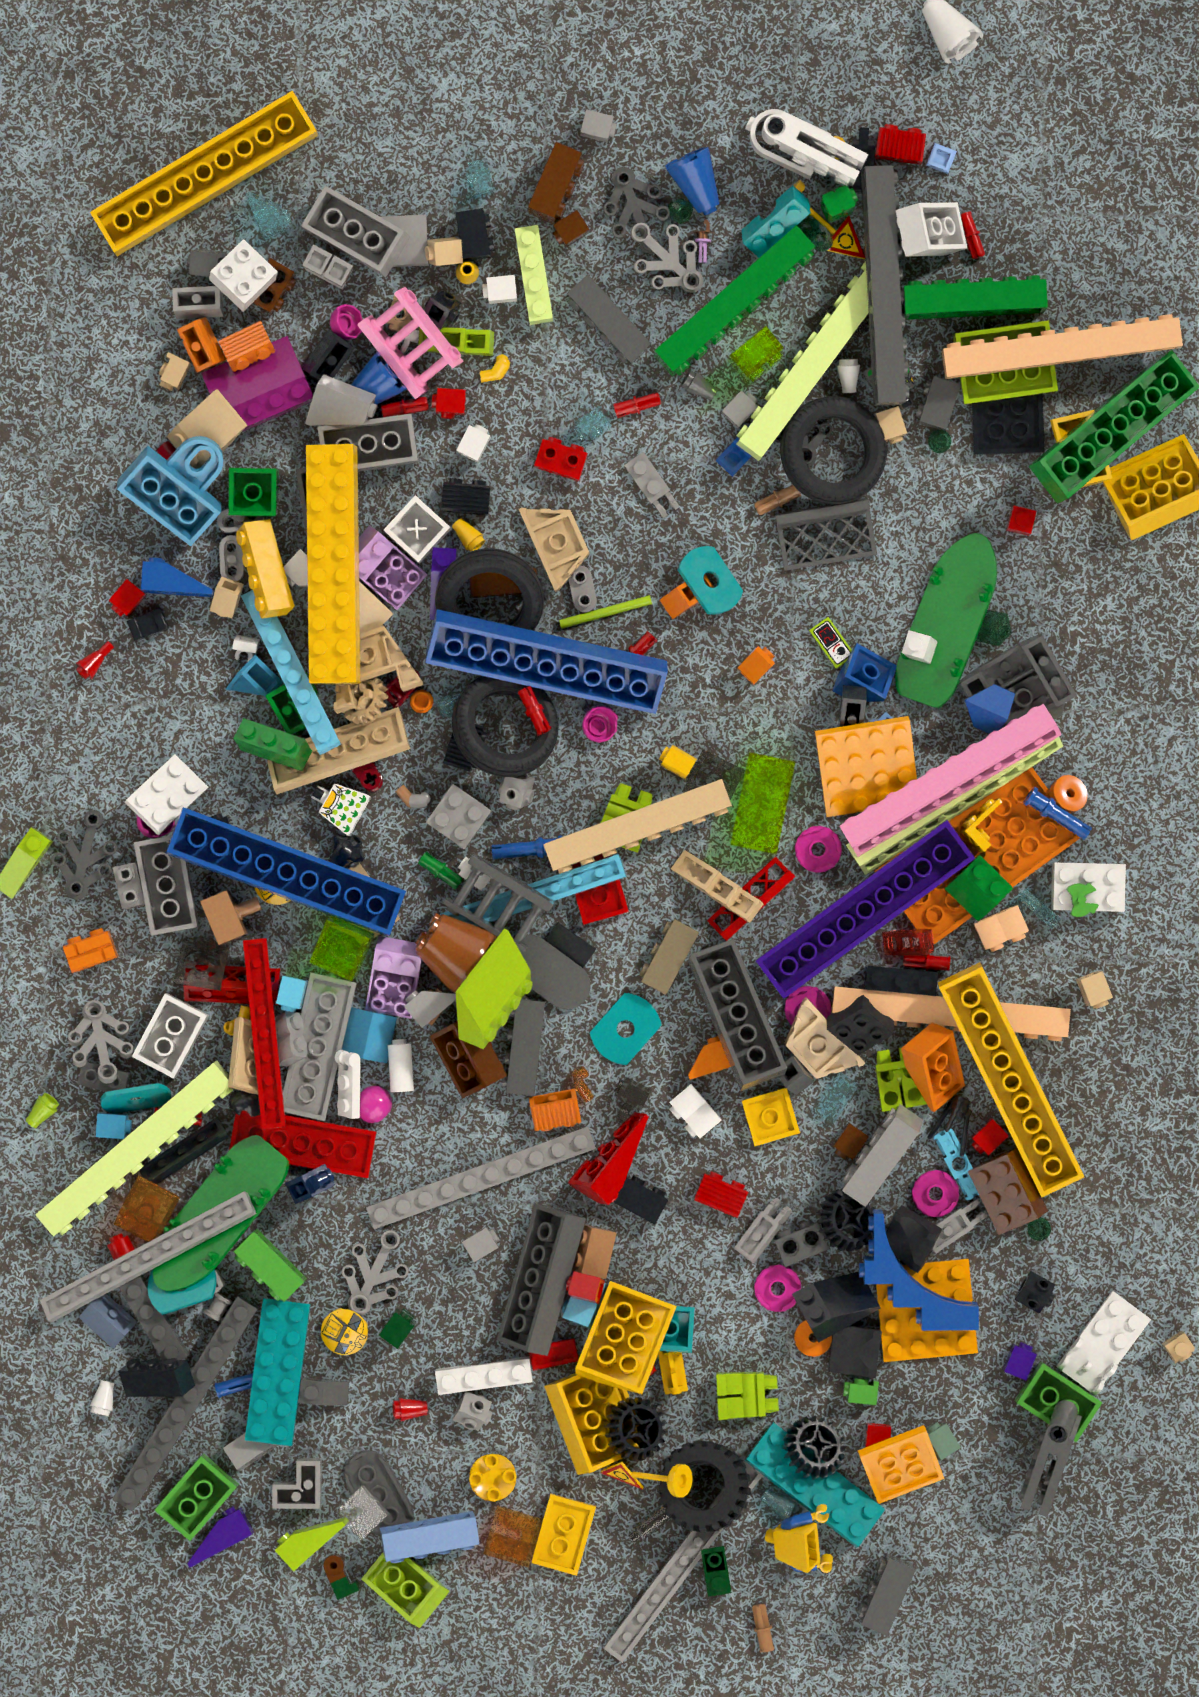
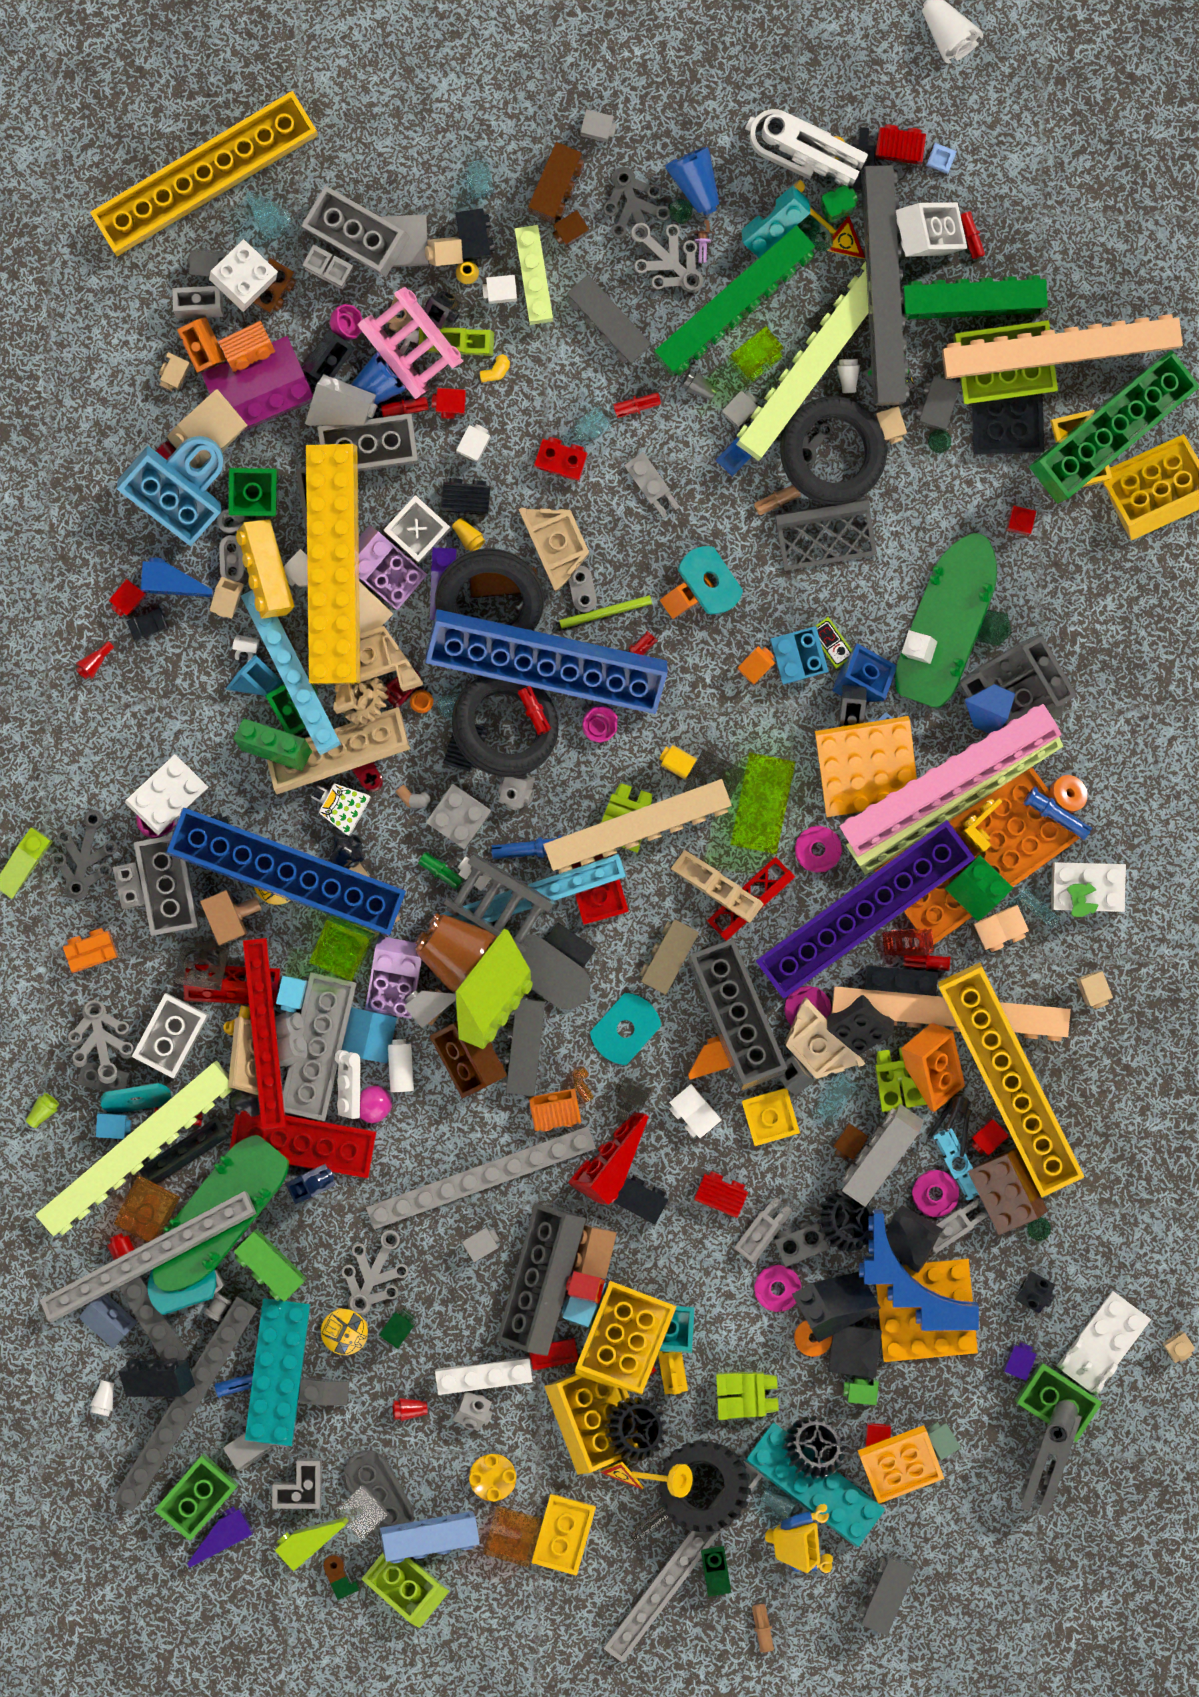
none -> dark azure slope [769,626,829,686]

